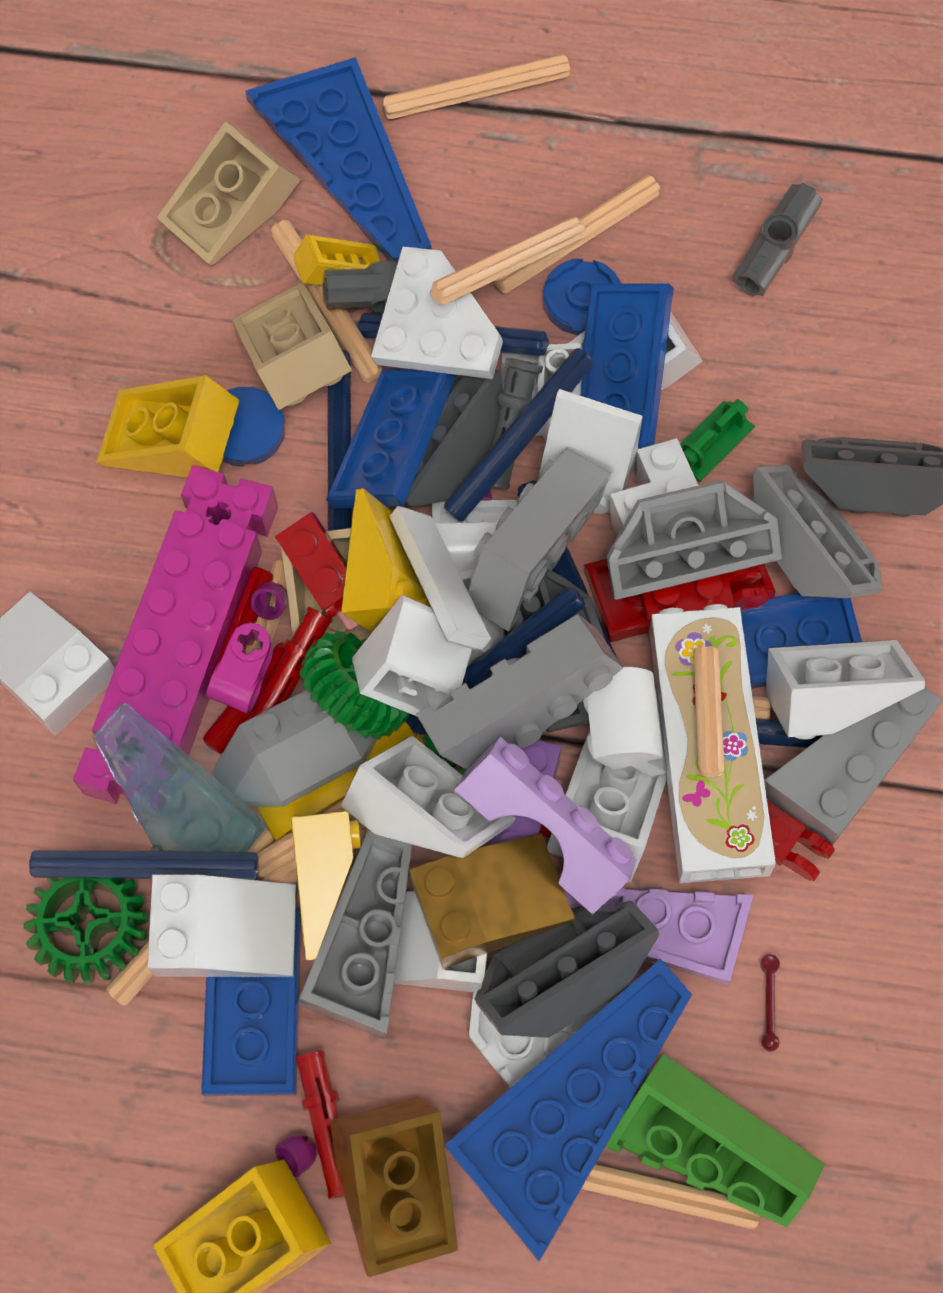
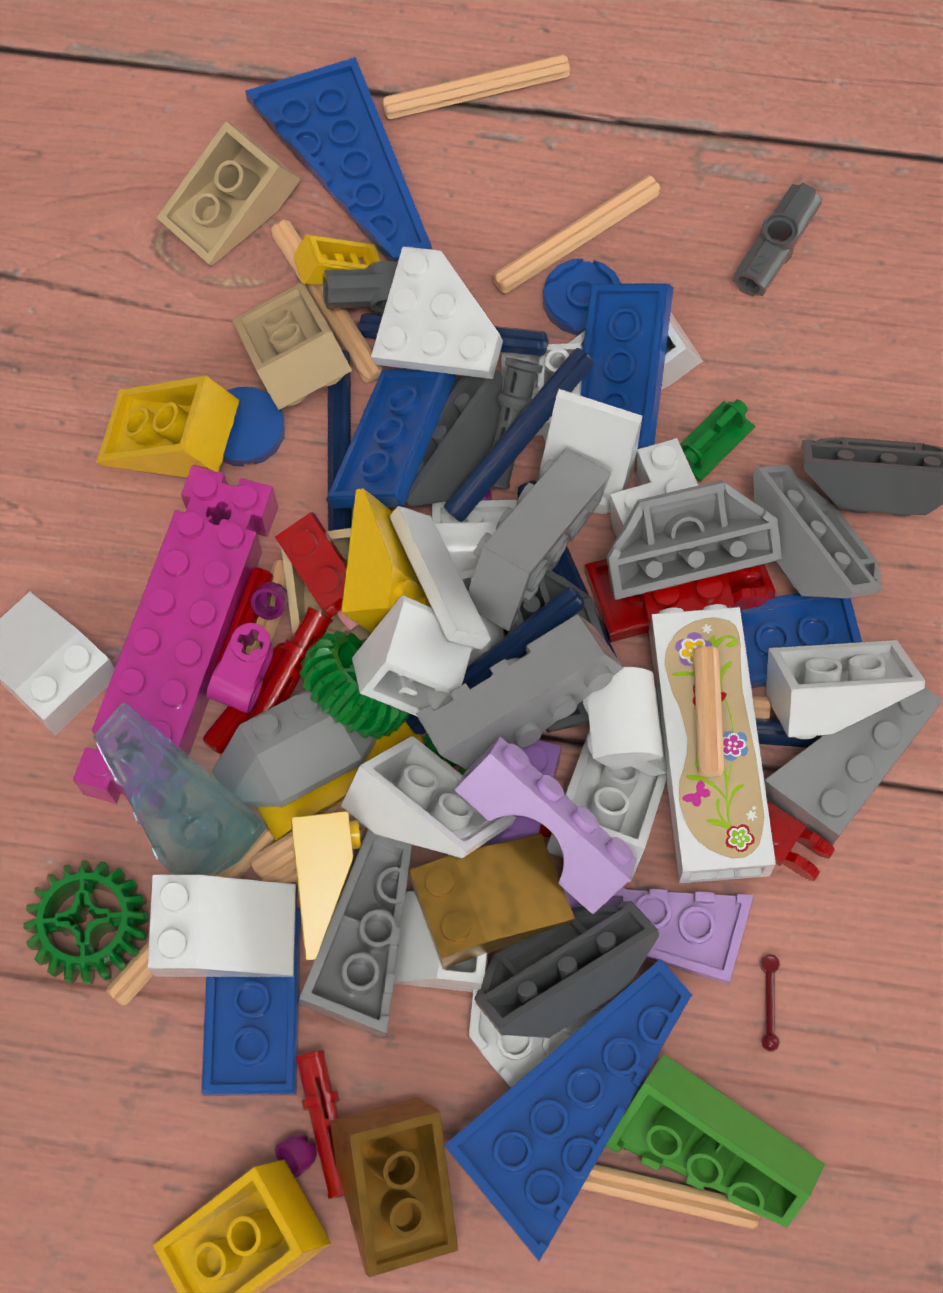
dark blue axle [29,850,259,880] -> none
light nougat axle [430,217,585,305] -> none

